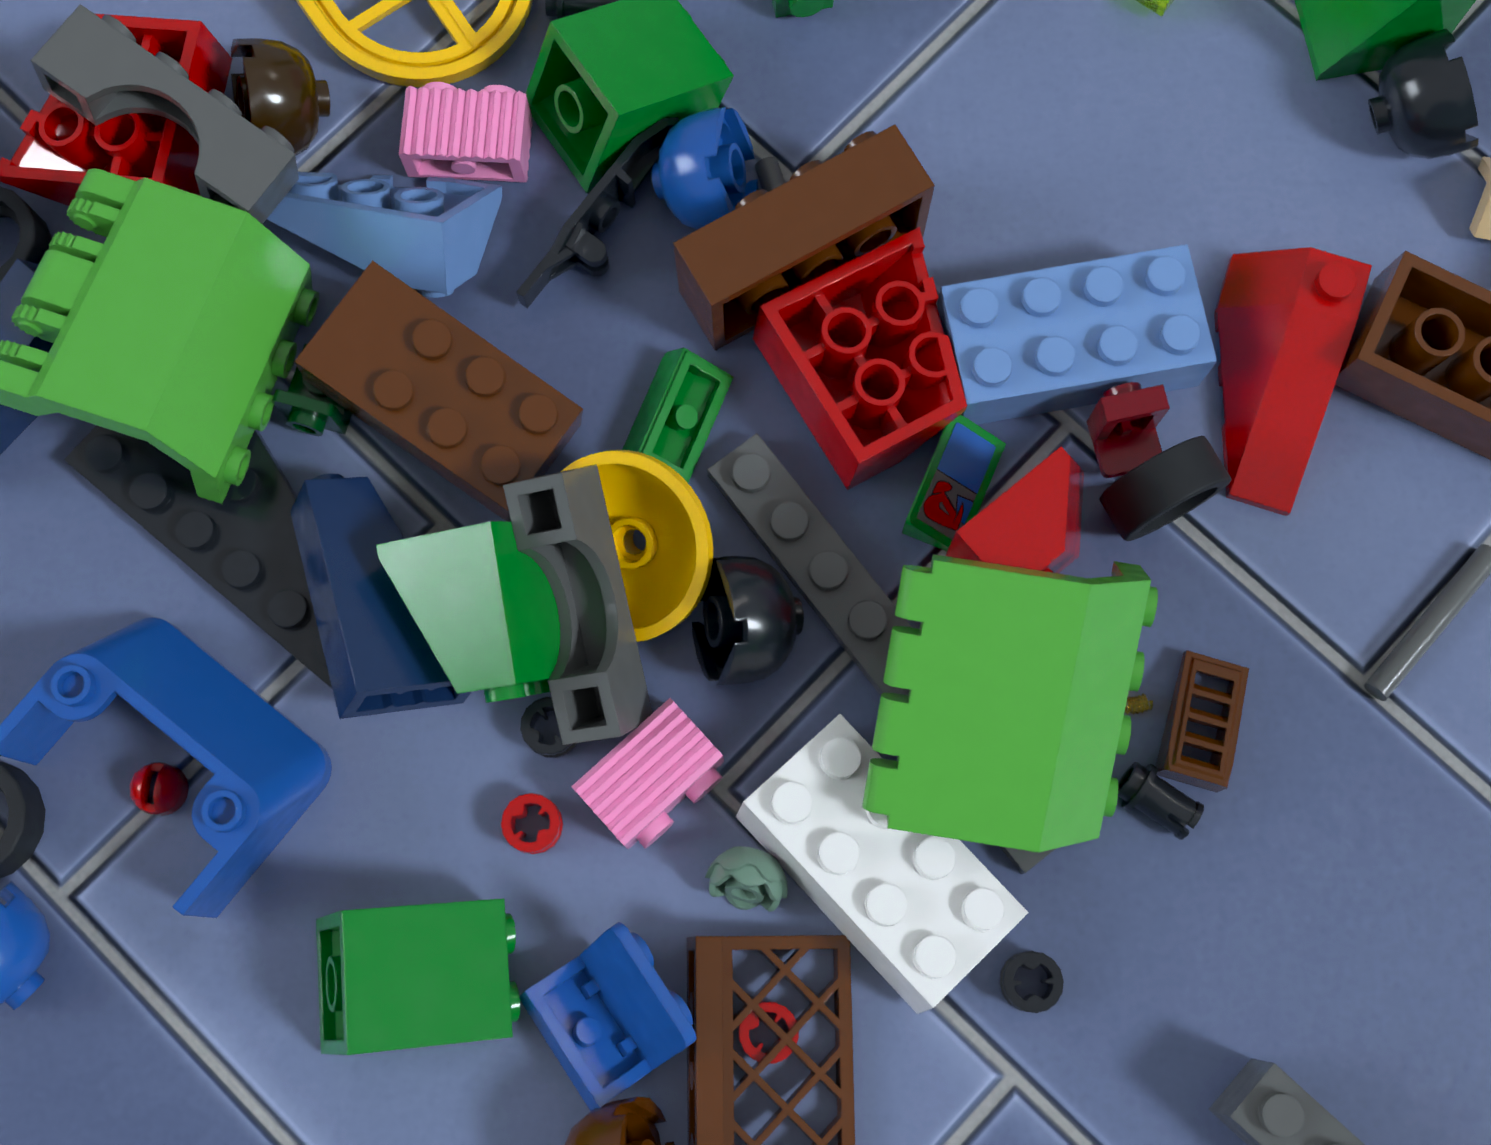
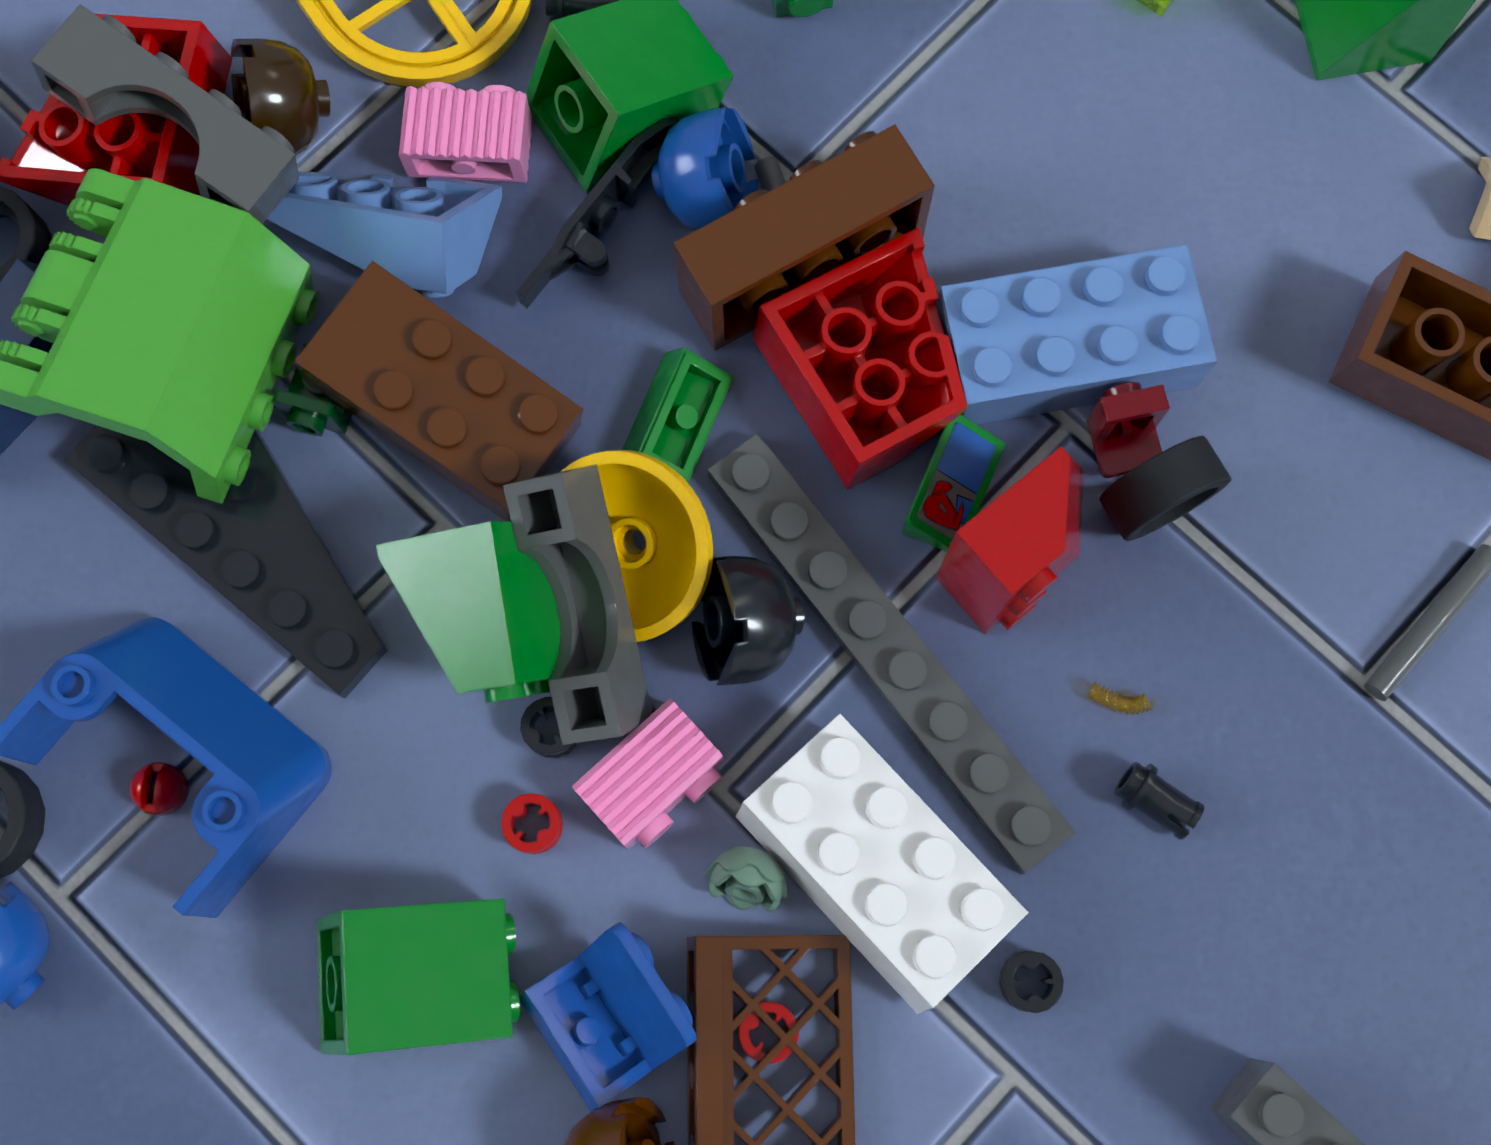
dark blue slope [290,473,471,719] -> none
bright green hinge [862,554,1158,853] -> none
reddish brown slope [1156,650,1249,793] -> none
red wedge [1214,247,1372,516] -> none
black cylinder [1368,28,1479,159] -> none

